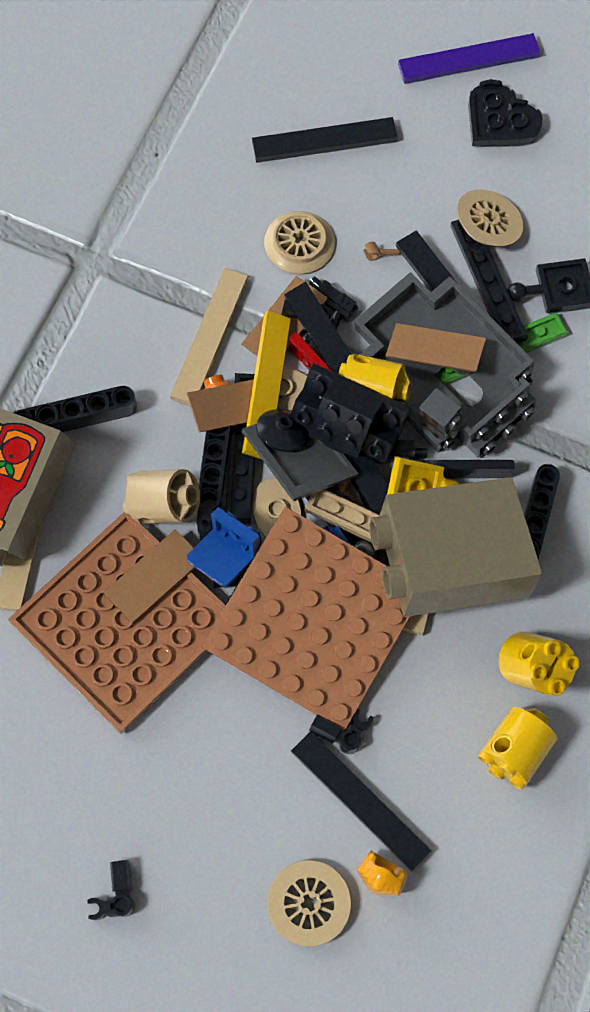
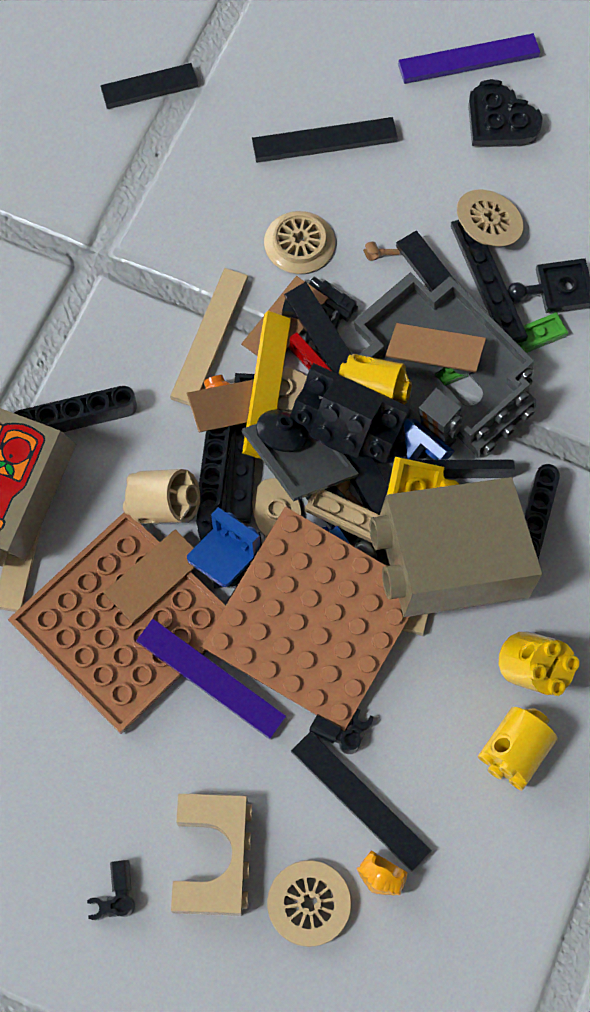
none -> black tile [100,63,198,109]
none -> dark purple tile [136,619,286,739]
none -> tan arch [171,794,252,916]
none -> blue slope [404,419,455,460]

